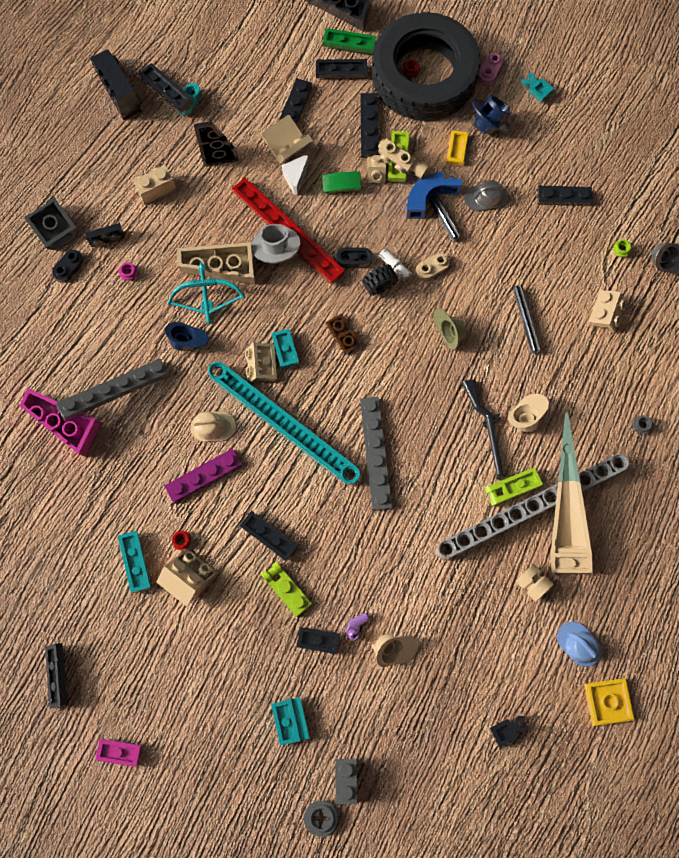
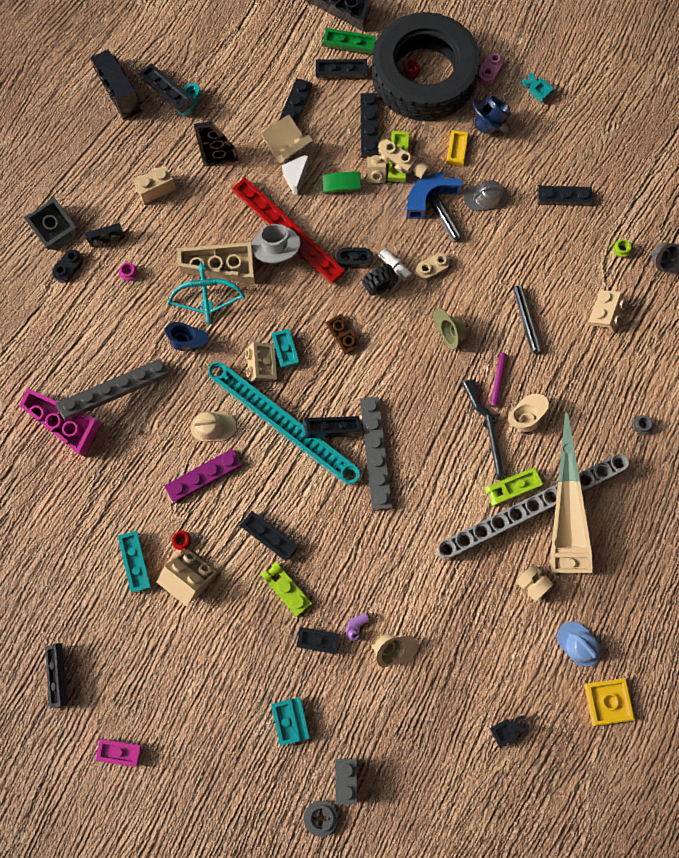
none -> black plate [303,416,363,439]
none -> magenta bar [490,353,507,408]

